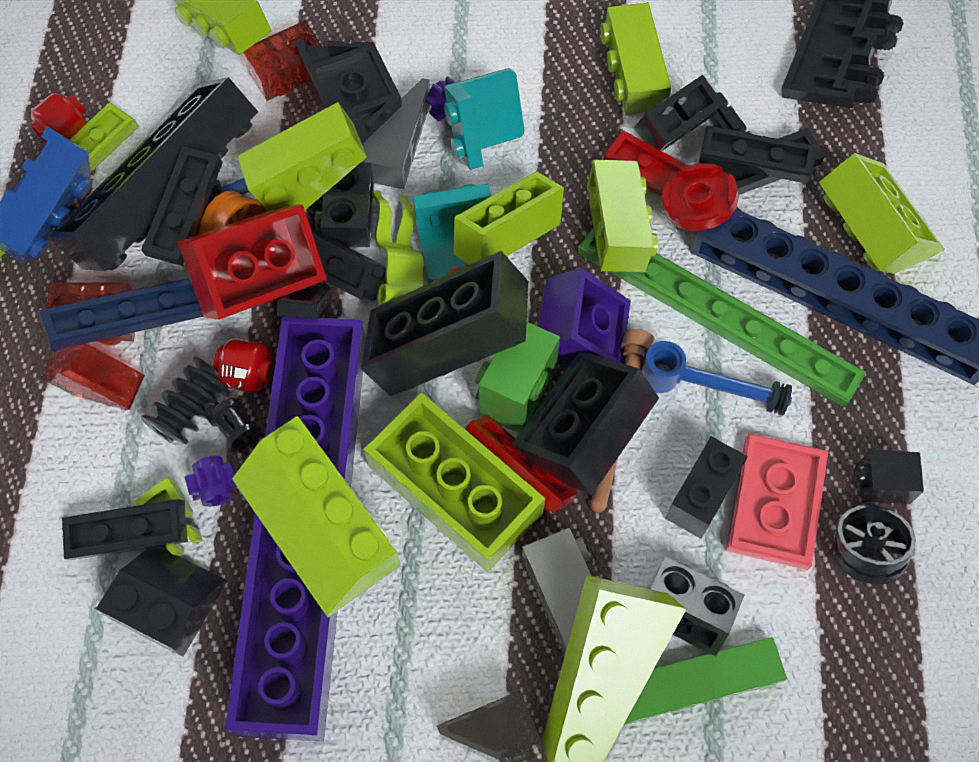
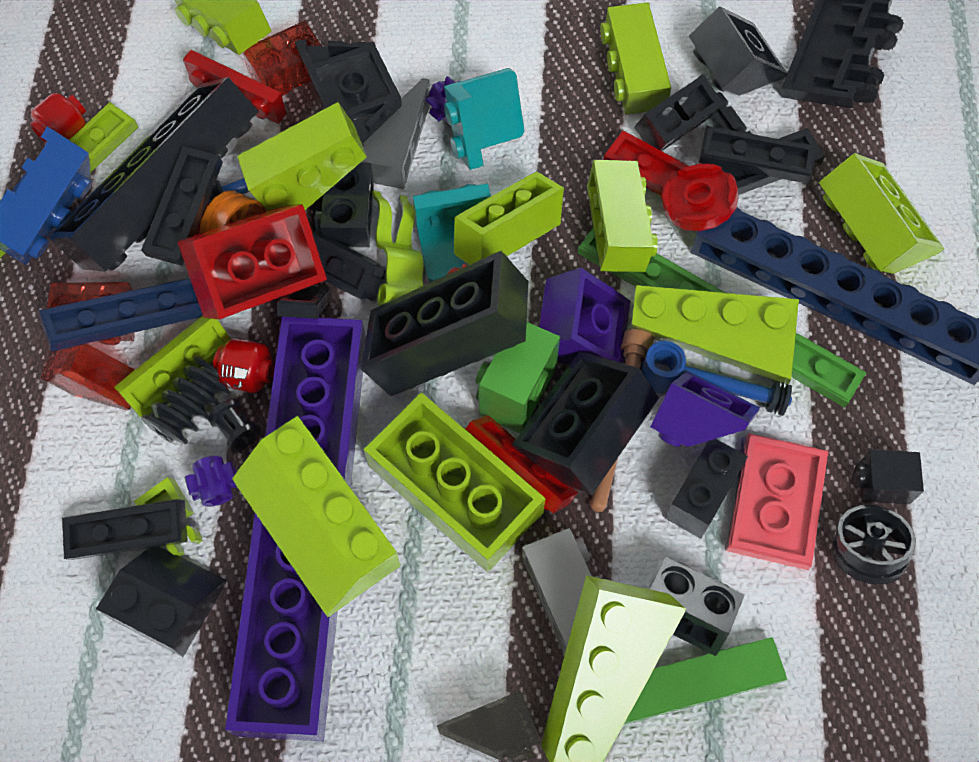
none -> lime plate [114,316,231,418]
none -> red plate [183,50,286,124]
none -> lime wedge [632,285,799,385]
none -> dark purple slope [650,371,760,447]
none -> black slope [689,6,787,96]

